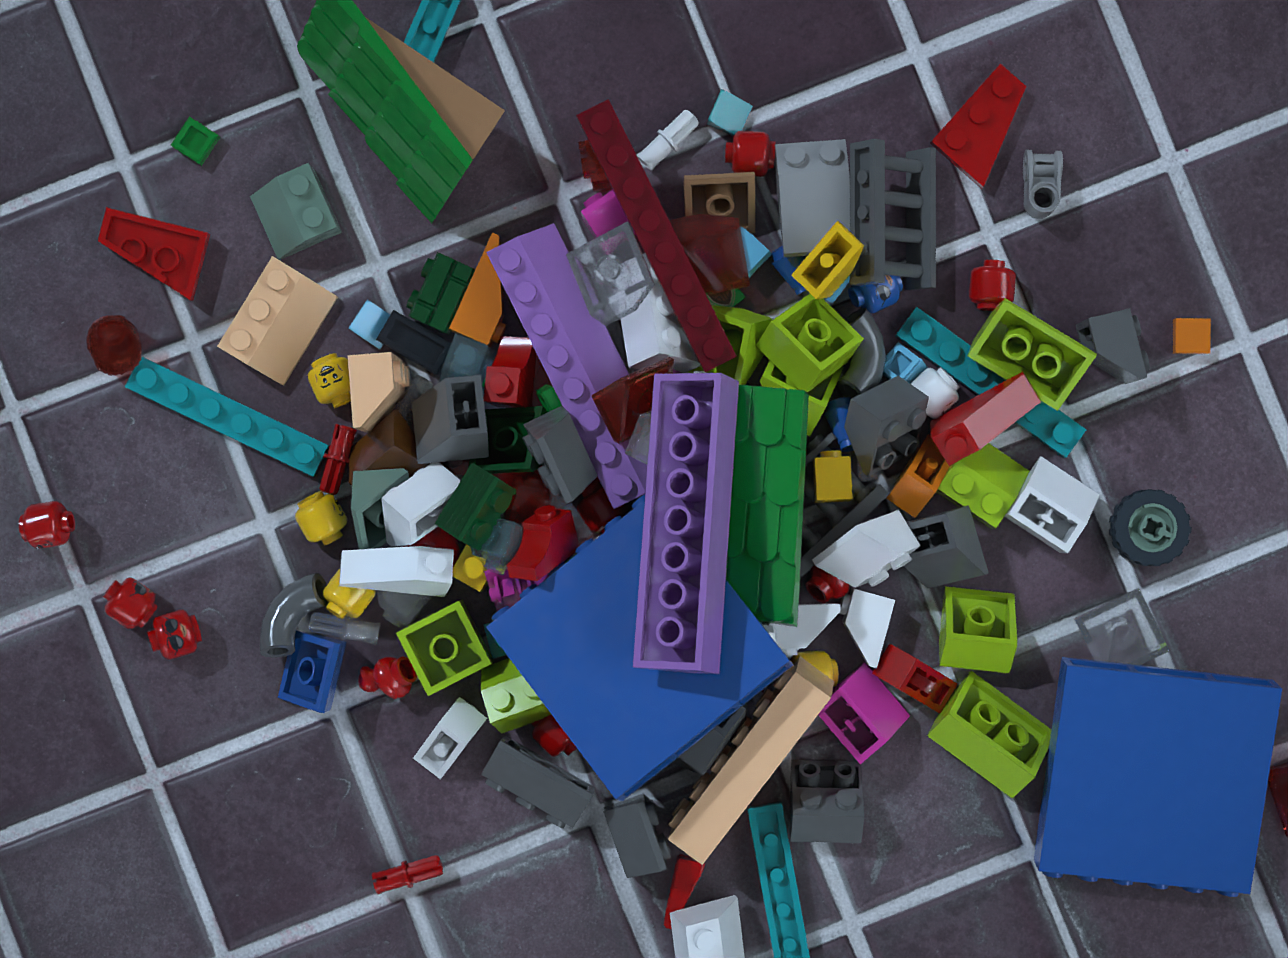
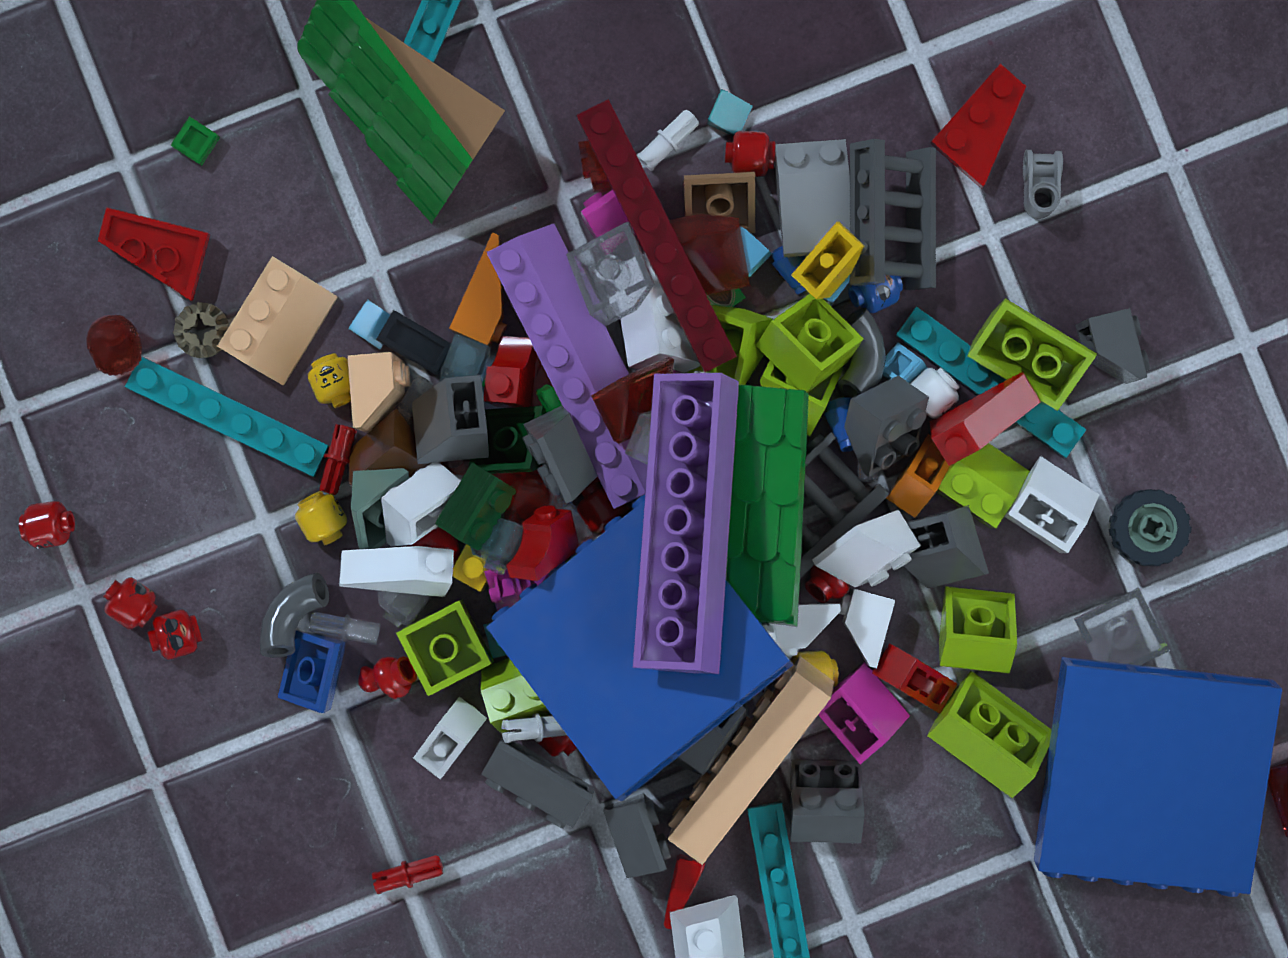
sand green slope [250,163,342,260] -> none
yellow head [323,569,376,620] -> none
dark green brick [406,252,475,336] -> none
yellow brick [813,450,853,503] -> none
red head [969,260,1016,311] -> none
orange tile [1173,318,1211,354] -> none
none -> dark tan gear [173,302,229,358]
none -> white axle [501,713,567,743]

